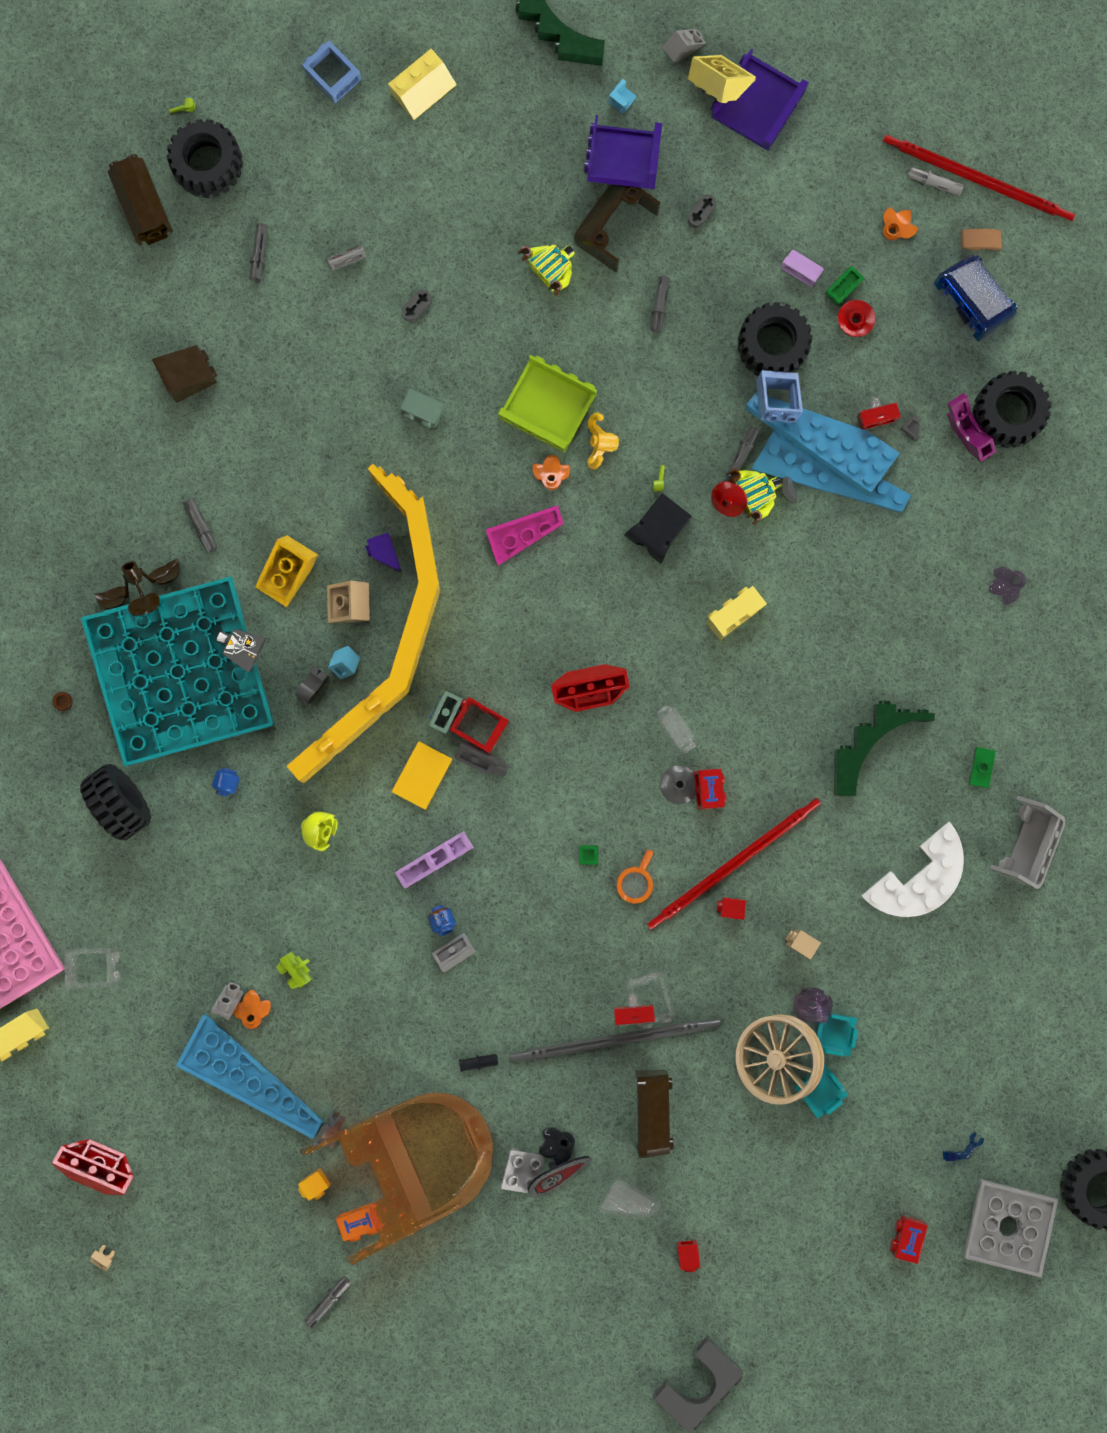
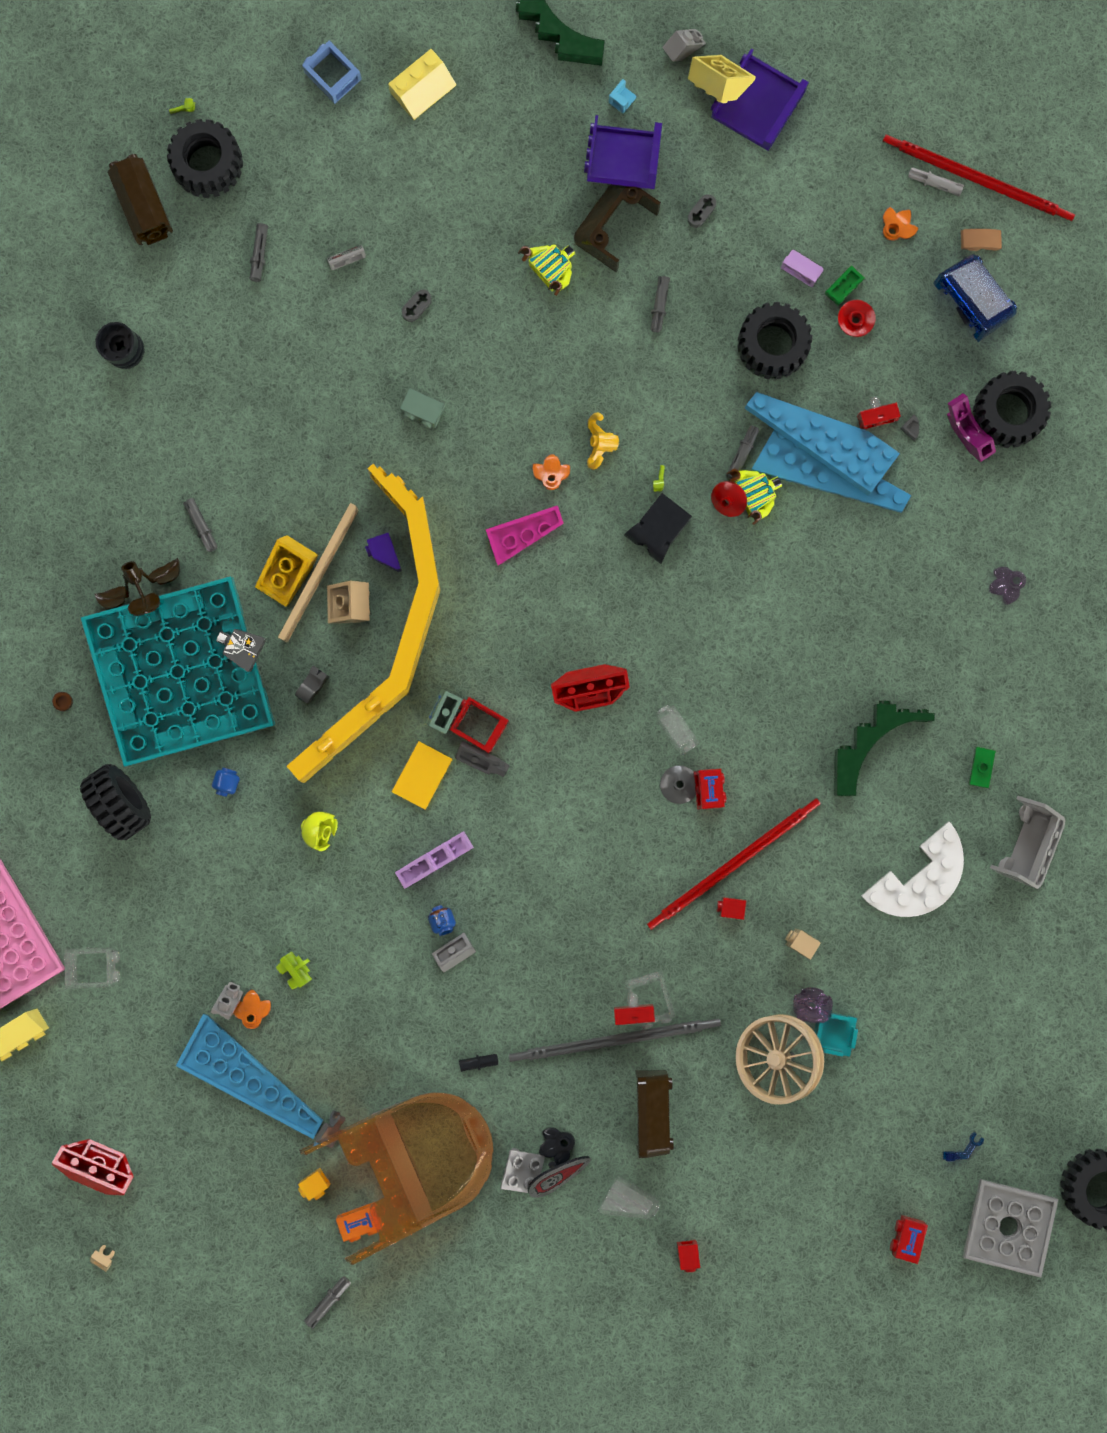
dark brown slope [152,345,218,403] -> none
medium azure panel [328,646,360,680] -> none
lime panel [498,355,597,453] -> none
green tile [579,845,598,865] -> none
piece [616,849,654,904] -> none
dark grey arch [653,1335,743,1433] -> none
light yellow wedge [706,586,767,640] -> none
medium blue window [756,370,803,423] -> none
dark grey tile [782,476,797,503] -> none
teal panel [793,1063,848,1119] -> none
none -> black wheel [95,322,145,369]
none -> tan tile [278,503,359,642]

